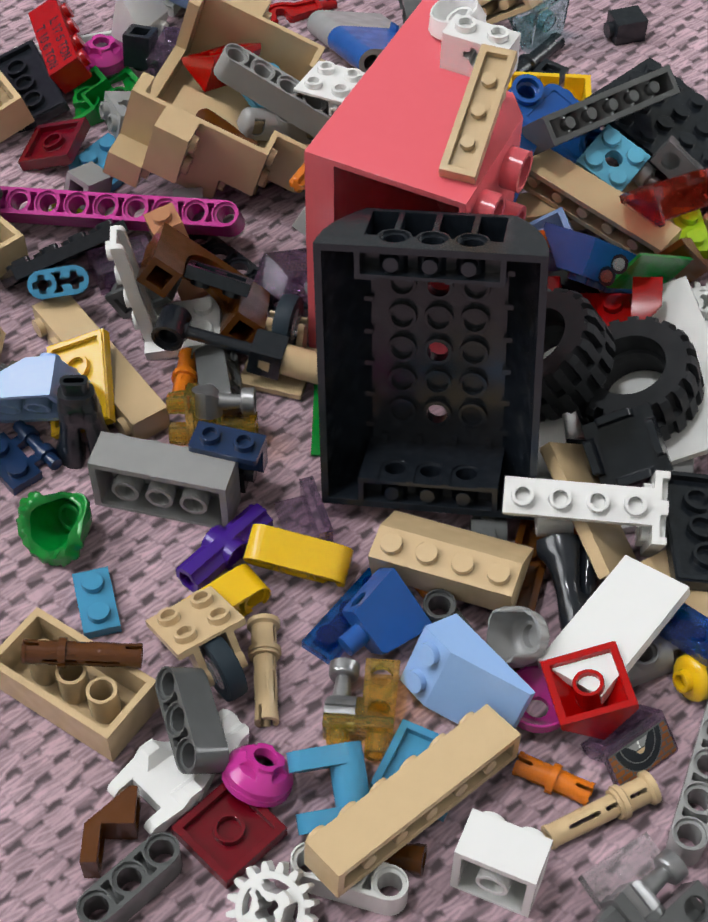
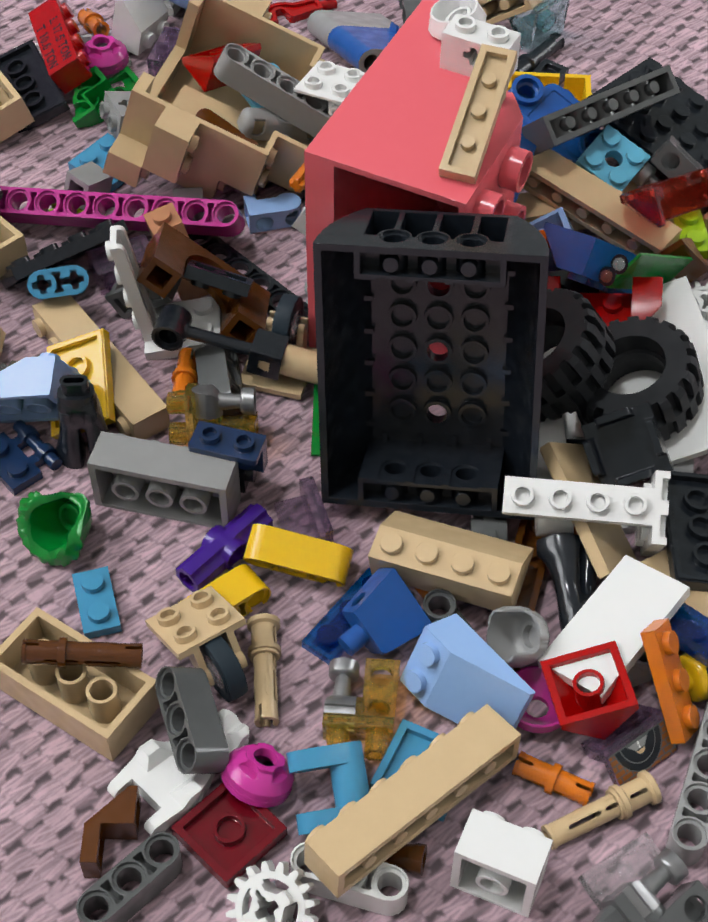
dark red plate [18,117,91,171] -> none
black brick [122,24,159,71] -> none
clear purple brick [254,248,308,300] -> none
black brick [603,5,648,46] -> none
none -> orange pin [77,8,110,36]
none -> light blue leg [243,193,301,234]
none -> orange plate [640,618,700,744]

